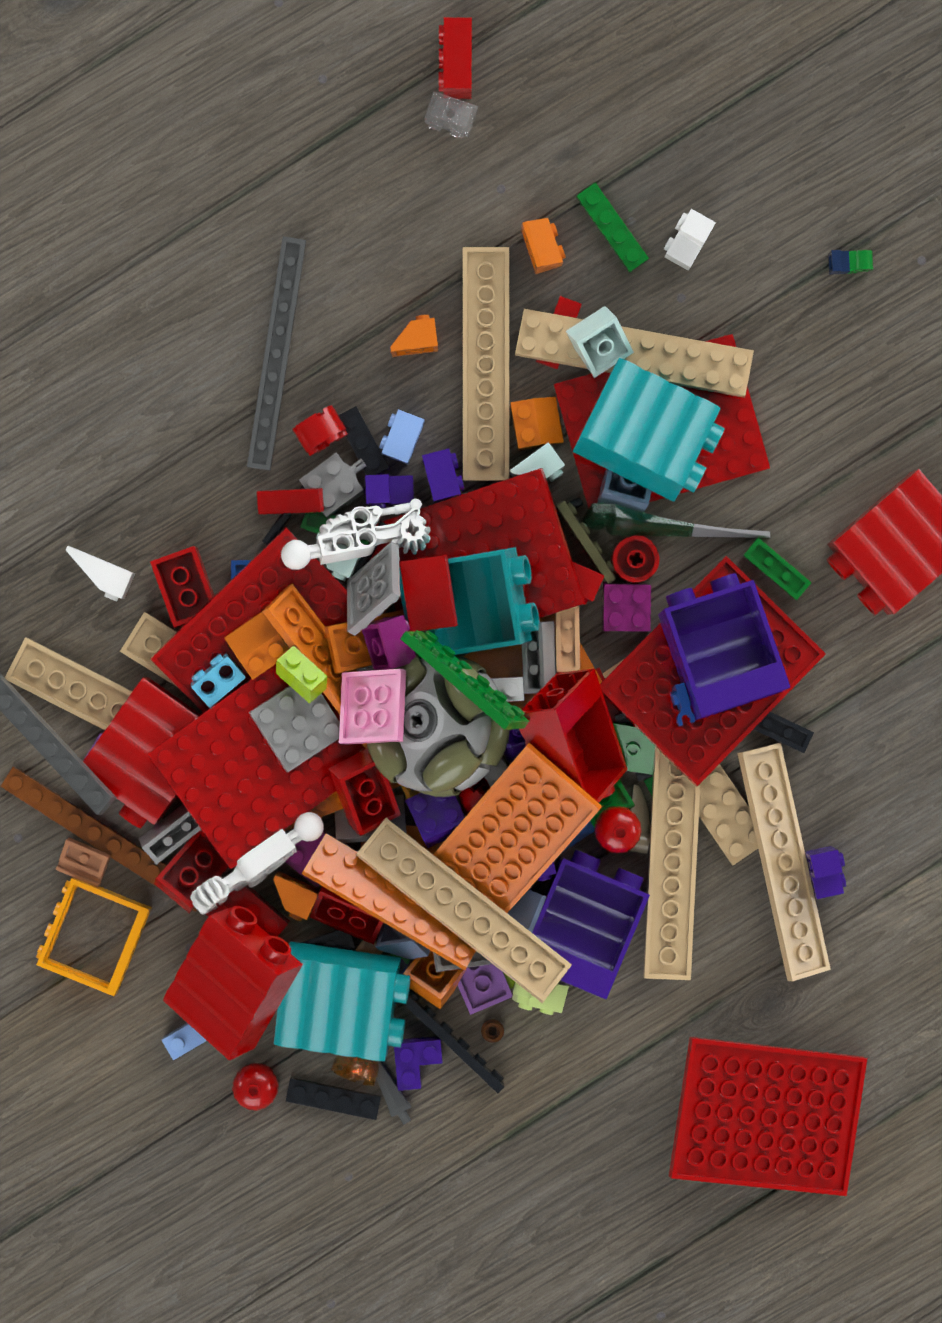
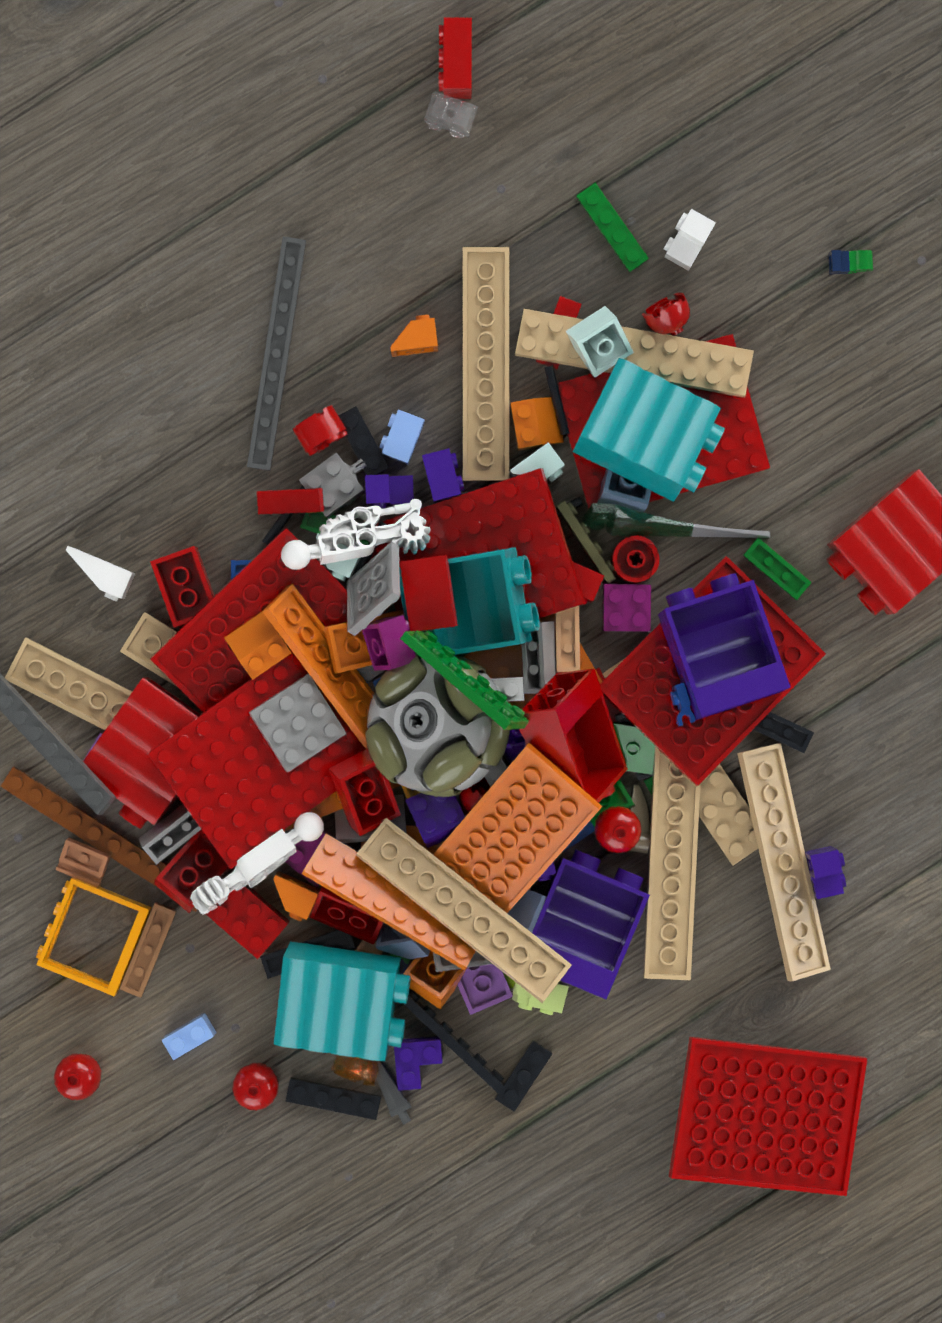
red brick [163,905,303,1061] -> none
medium azure brick [190,653,246,708] -> none
lime brick [276,646,328,704] -> none
bright pink plate [339,669,406,744] -> none
reddish brown plate [481,1019,504,1043] -> none
orange slope [521,218,566,274] -> none
none -> red cylinder [54,1053,101,1100]
none -> medium nougat plate [120,902,177,998]
none -> black plate [495,1040,553,1112]
none -> black bar [544,365,570,435]
none -> red cylinder [642,292,690,336]

